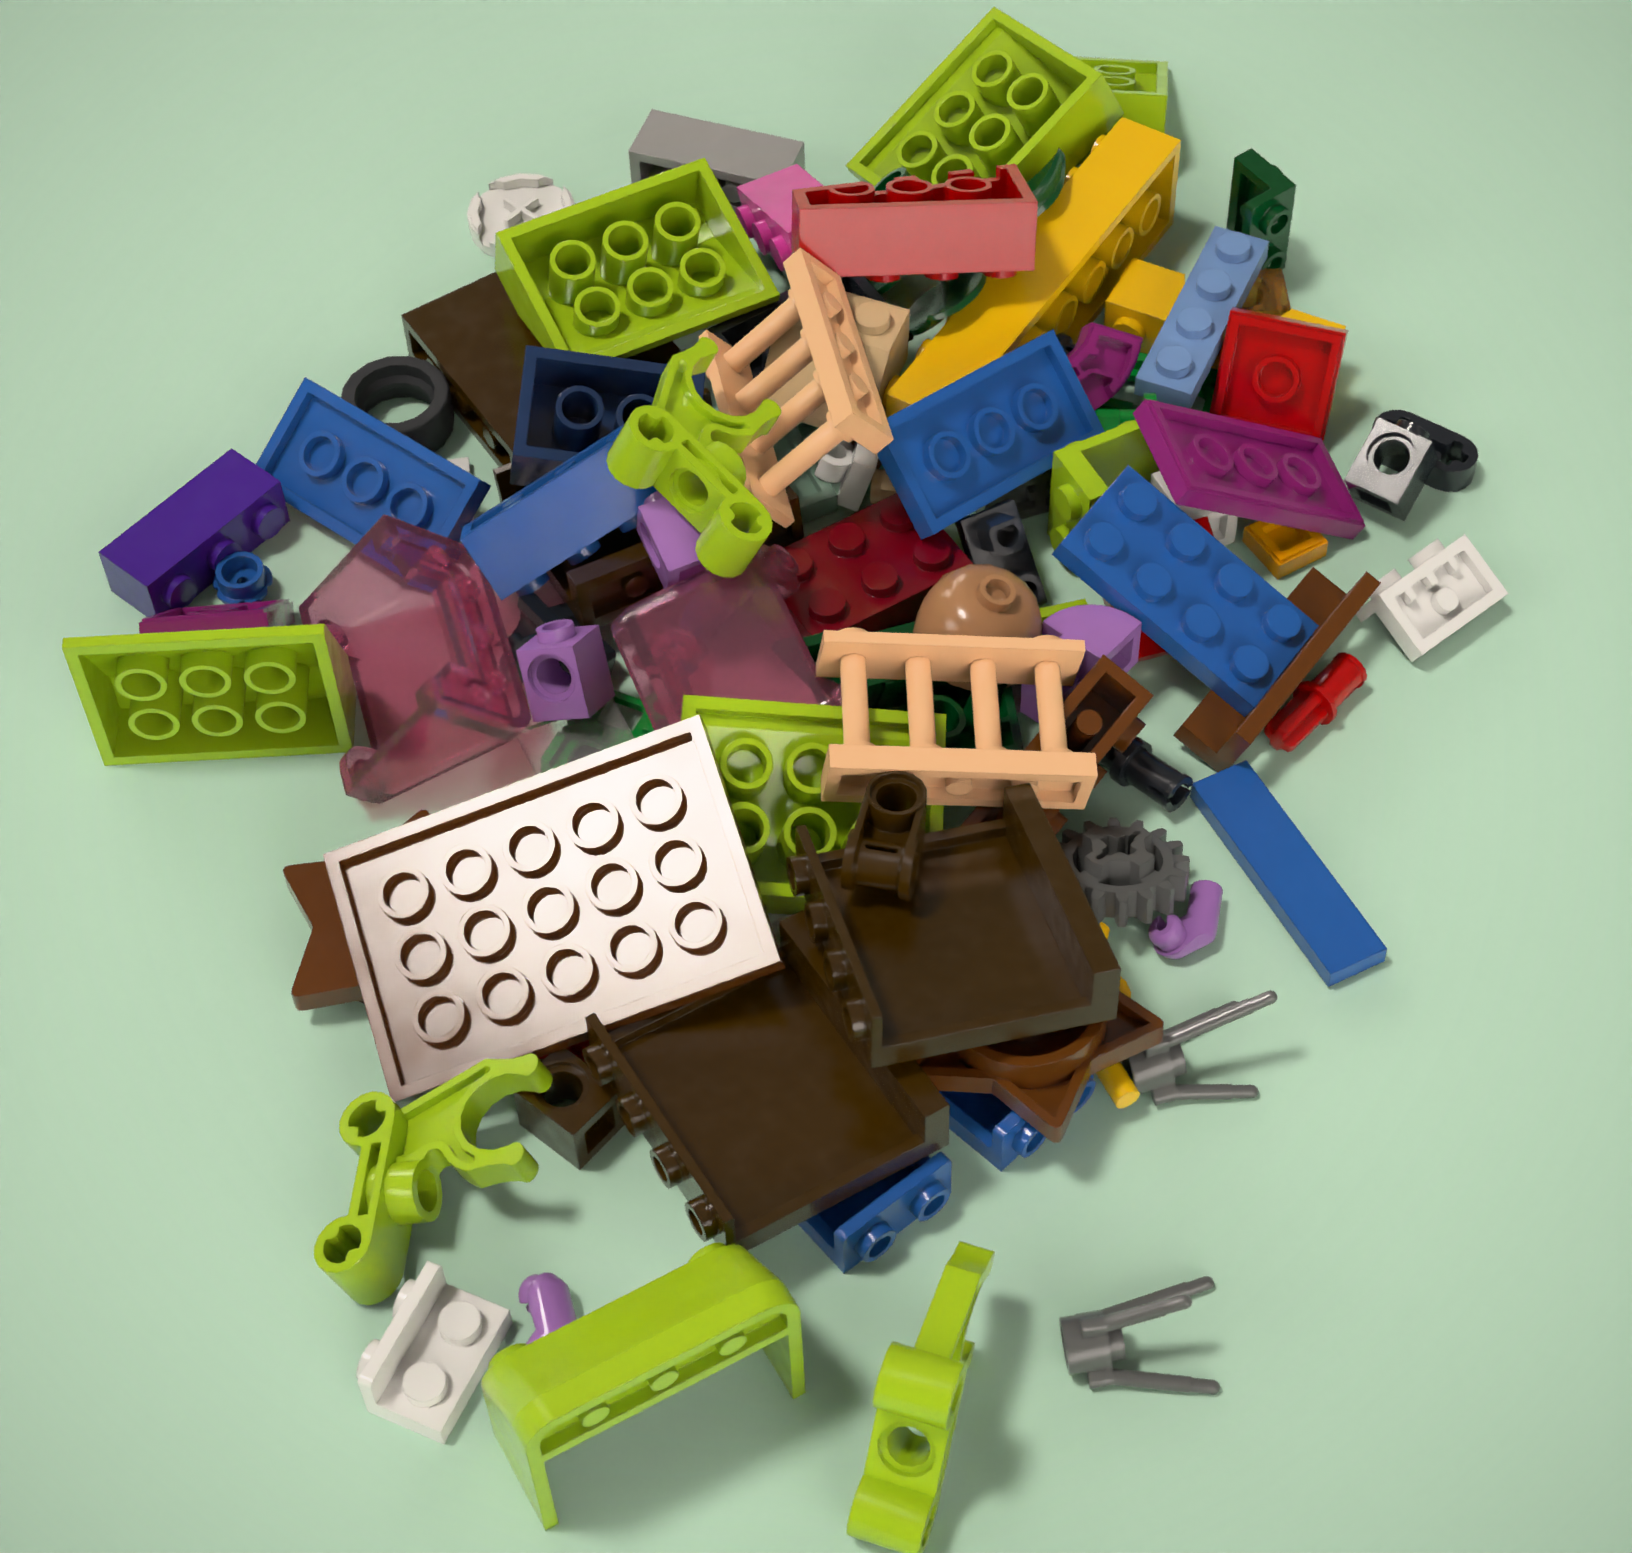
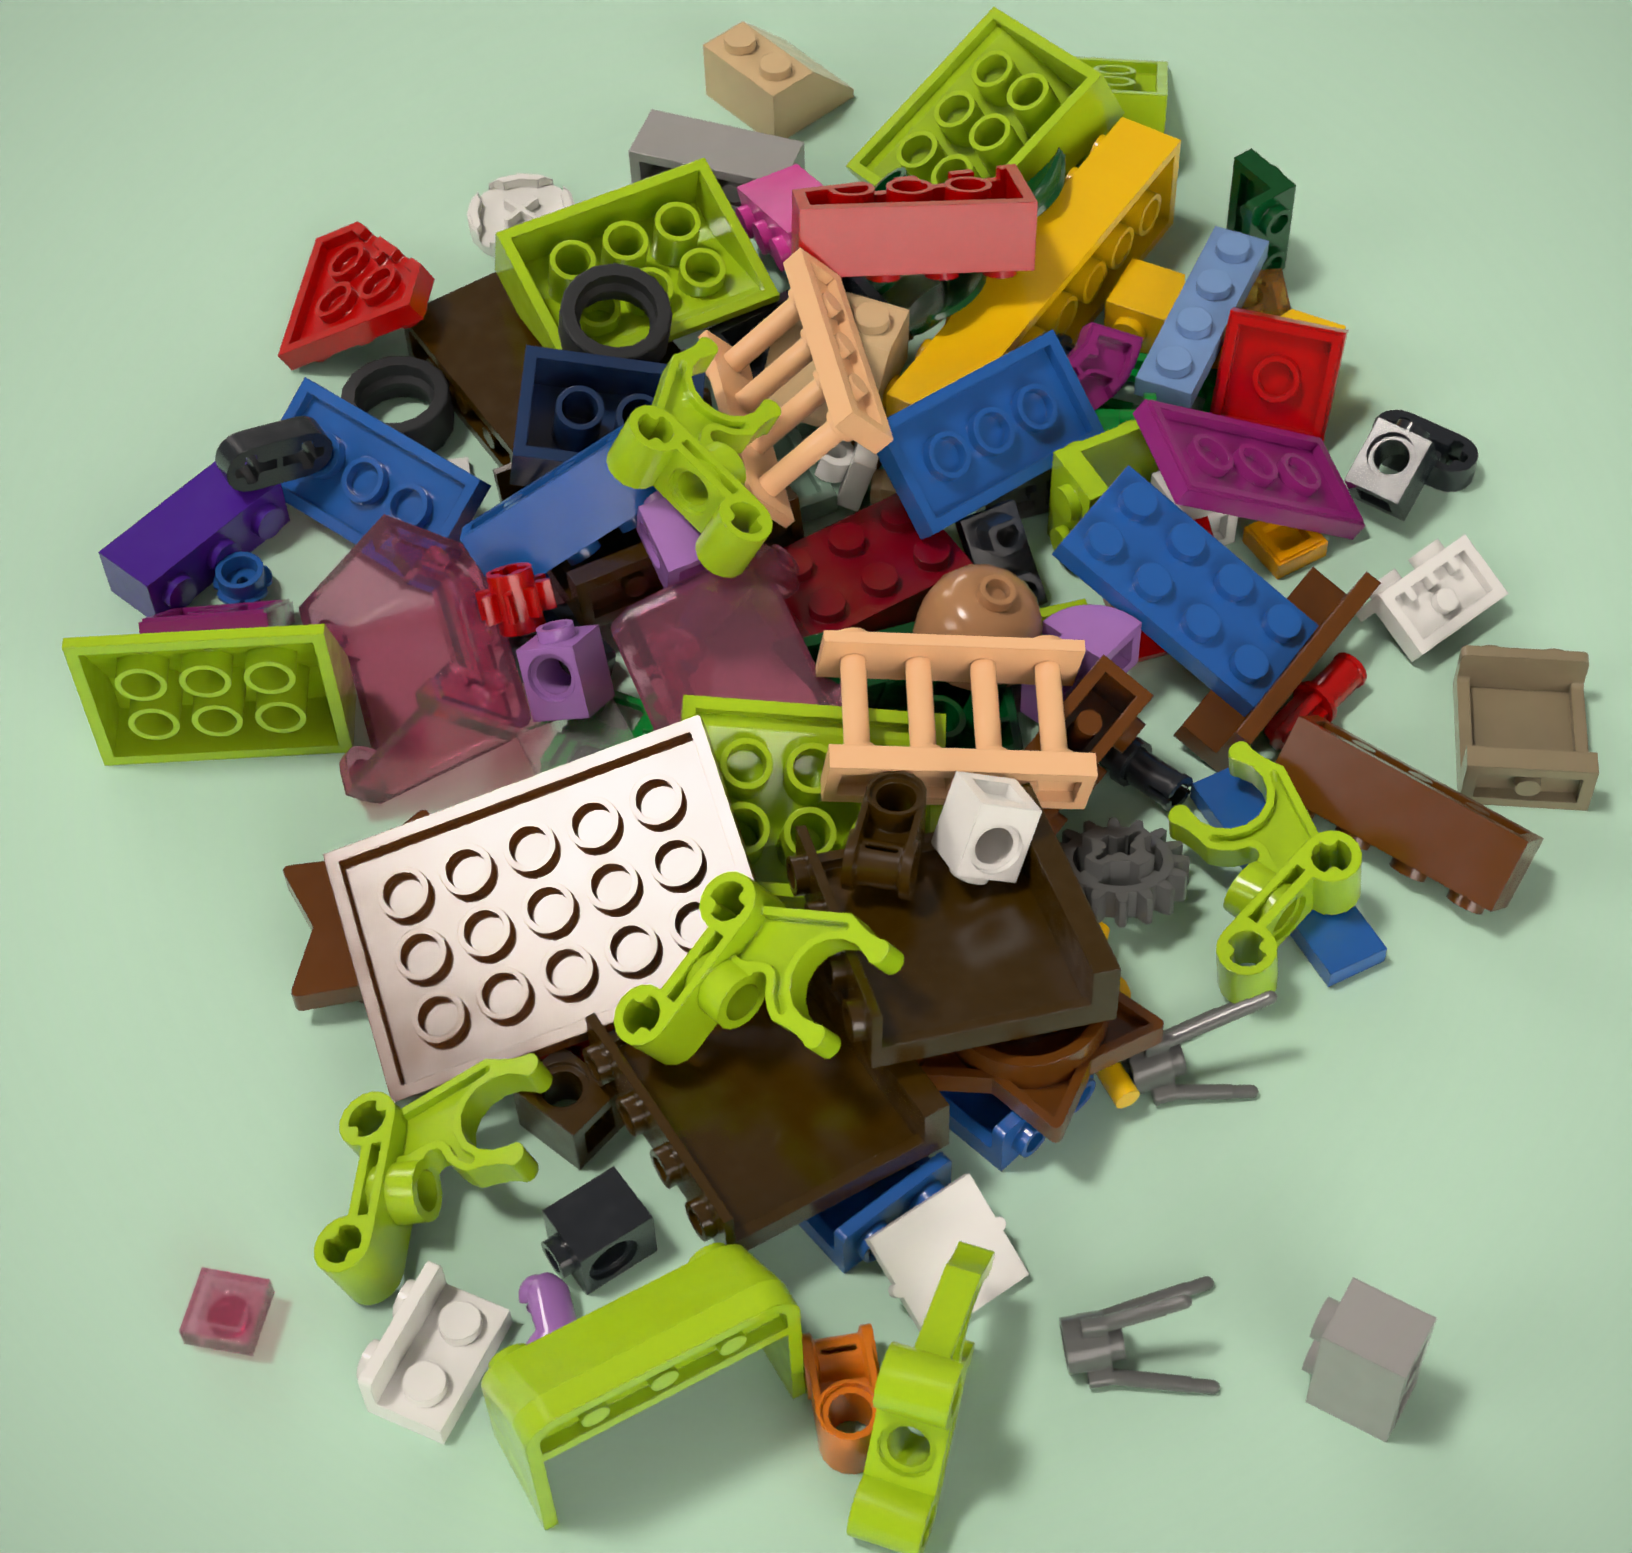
medium lavender arm [1148,880,1223,959] -> none
none -> clear pink plate [179,1267,275,1356]
none -> black beam [215,416,333,492]
none -> red plate [278,221,435,370]
none -> red gear [475,562,557,637]
none -> black brick [541,1166,658,1295]
none -> black tyre [558,263,673,363]
none -> lime piece [614,871,904,1065]
none -> tan slope [703,21,854,138]
none -> orange piece [802,1323,879,1474]
none -> white piece [865,1173,1029,1332]
none -> white brick [931,771,1042,885]
none -> lime piece [1168,741,1362,1004]
none -> reddish brown brick [1275,715,1544,915]
none -> light grey brick [1302,1277,1437,1442]
none -> dark tan panel [1453,645,1599,811]

